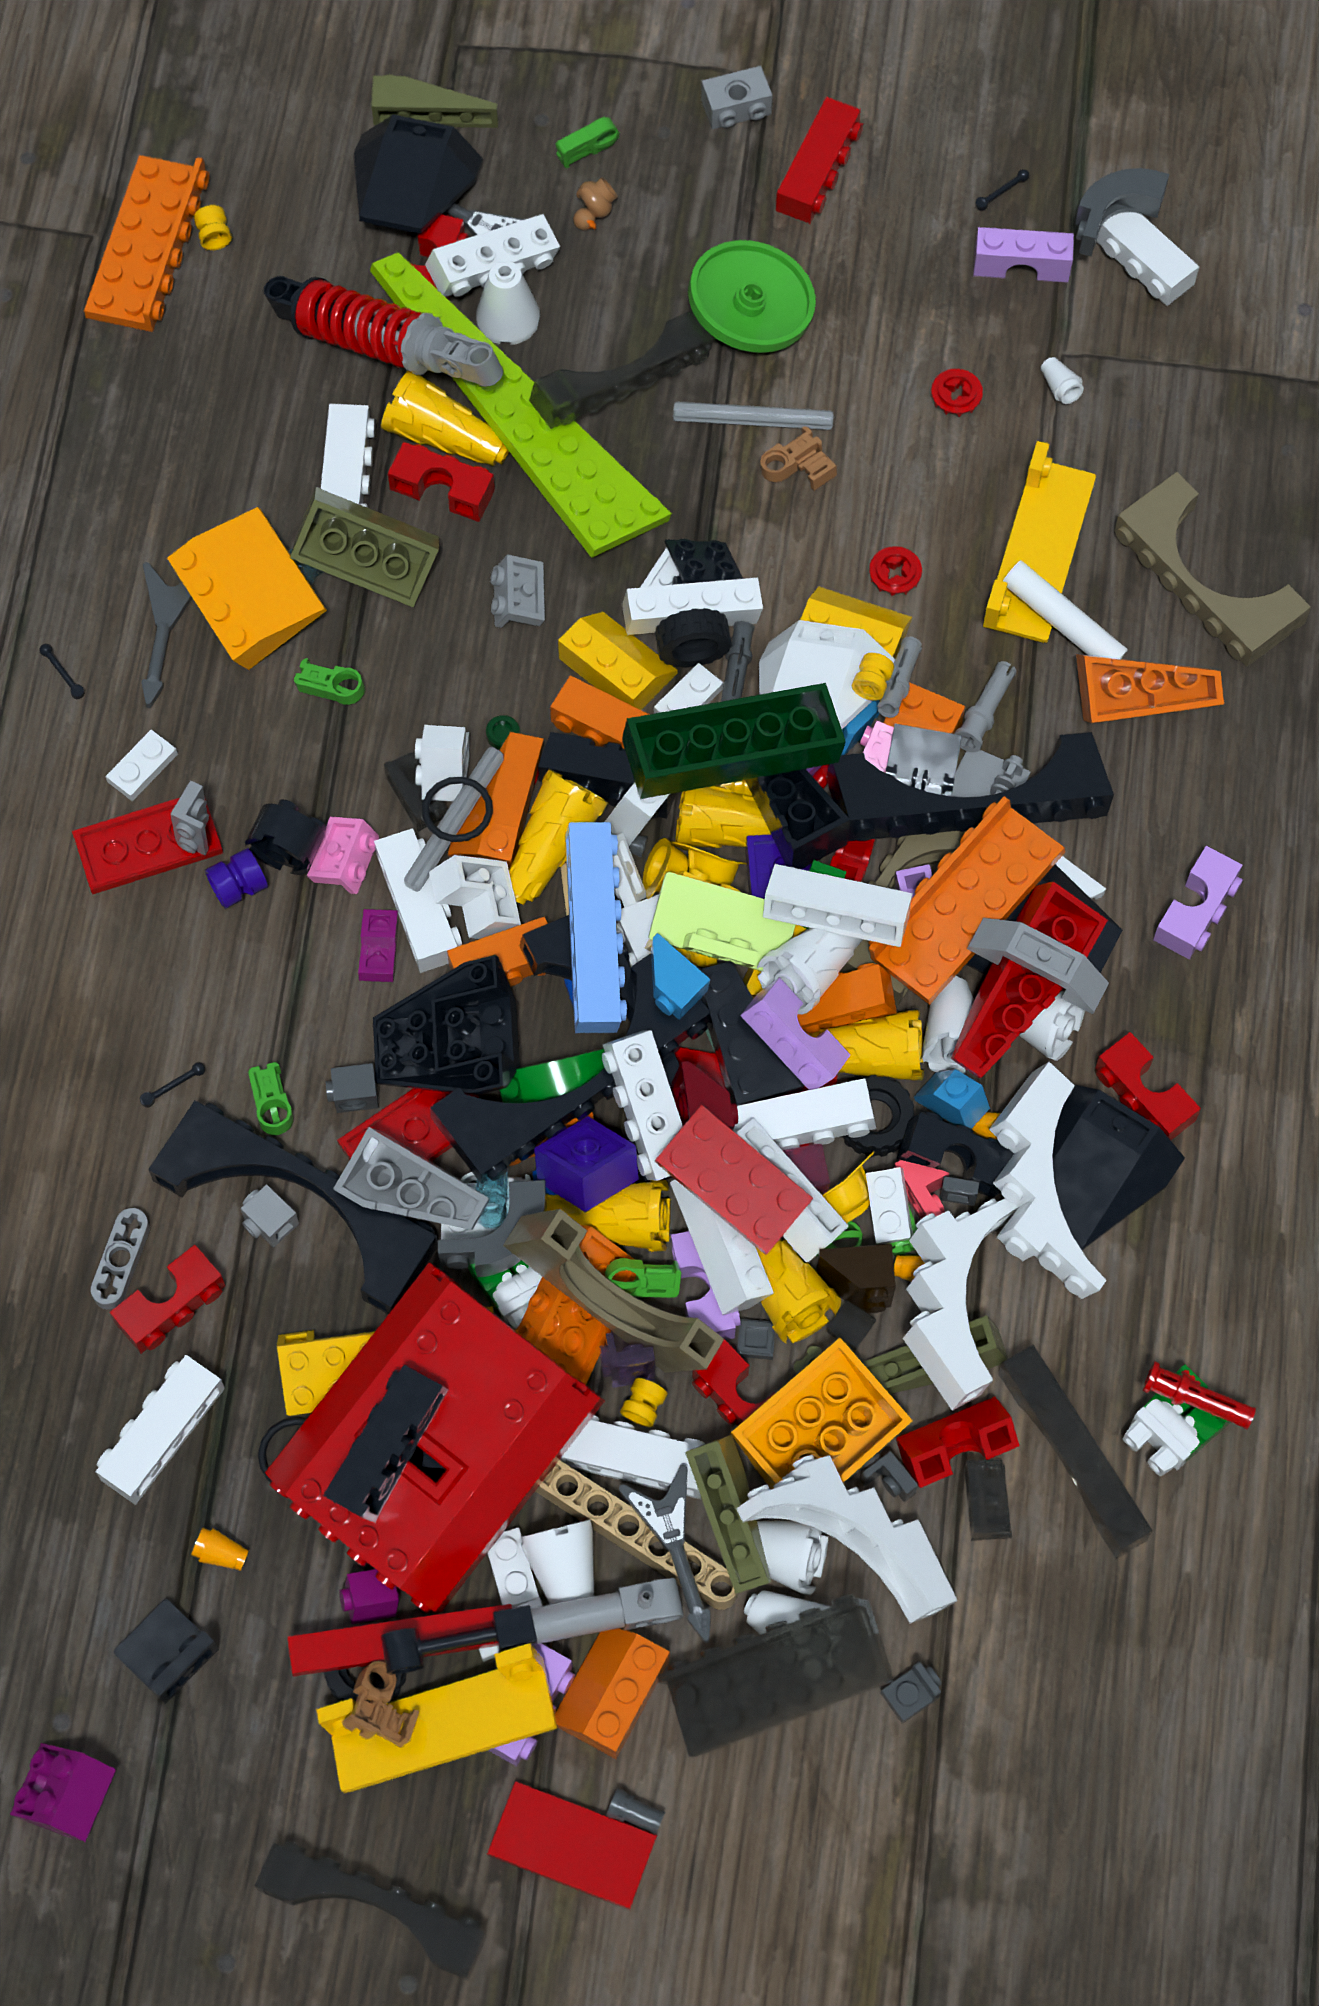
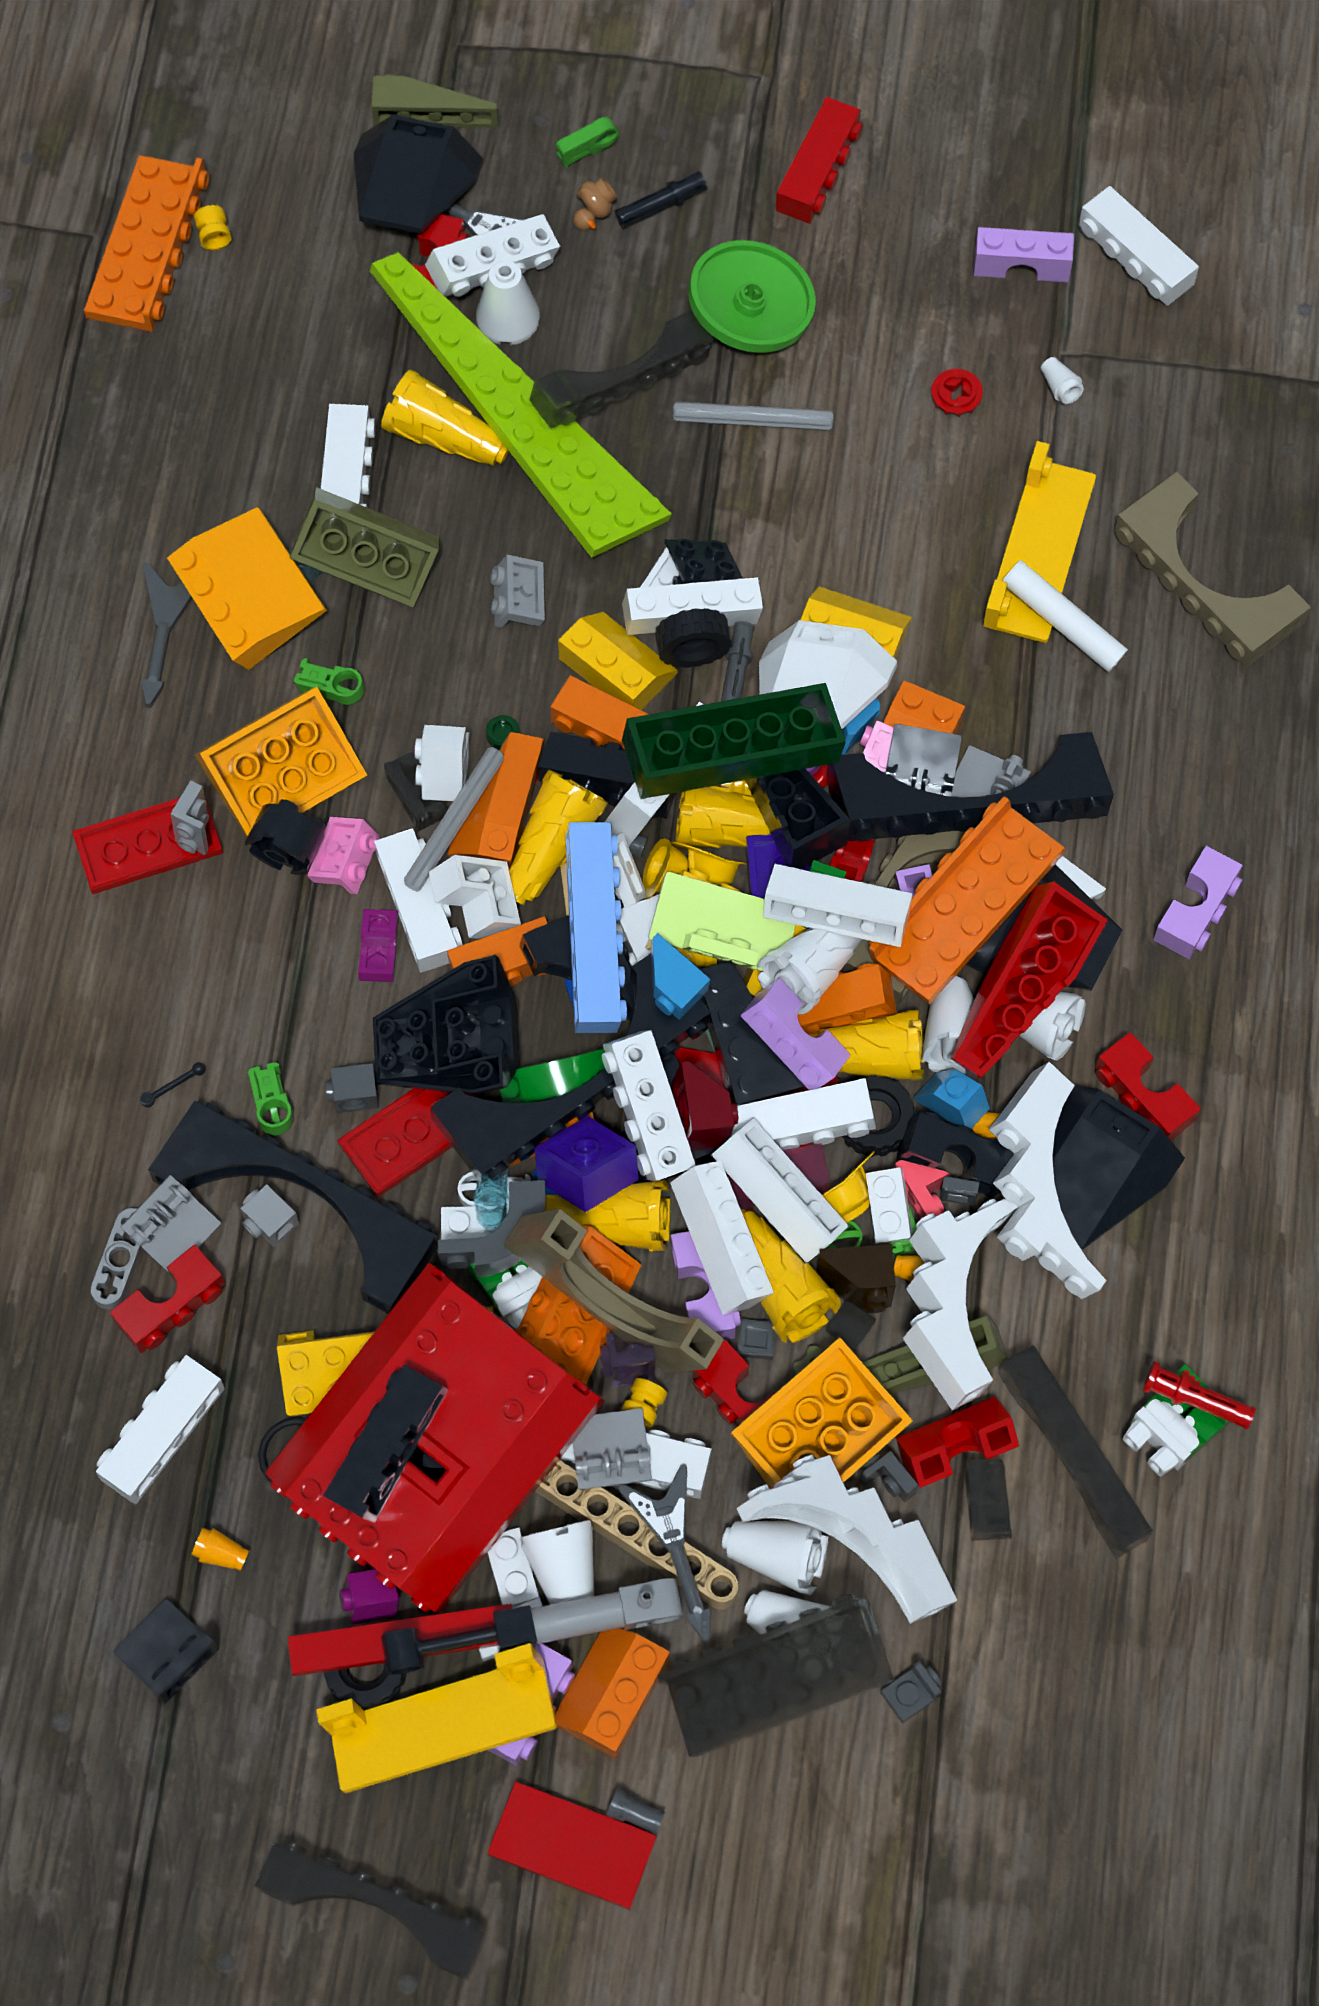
magenta slope [10,1743,116,1842] -> none
black hinge [39,644,85,699] -> none
white plate [106,730,178,802] -> none
dark purple wheel [204,848,268,909] -> none
piece [263,276,503,386] -> none
light grey wedge [333,1127,490,1230] -> none
medium nougat piece [342,1661,419,1747] -> none
red arch [388,442,495,522] -> none
black piece [422,776,493,842] -> none
bright green piece [605,1258,681,1298] -> none
white plate [654,663,723,714] -> none
plate [654,1105,813,1255] -> none
olive slope [685,1435,771,1594] -> none
light grey brick [701,66,772,129] -> none
medium nougat piece [761,427,837,491] -> none
yellow wheel [852,653,895,701] -> none
red gear [869,546,922,597] -> none
light grey pin [877,637,922,718] -> none
light grey pin [954,661,1016,752] -> none
light grey slope [967,918,1109,1015] -> none
black hinge [975,169,1030,211] -> none
dark grey arch [1075,168,1170,256] -> none
orange wedge [1076,654,1224,723] -> none
none -> light grey hinge [121,1175,221,1271]
none -> light orange slope [195,687,367,837]
none -> light grey hinge [573,1408,652,1490]
none -> black pin [615,171,707,229]

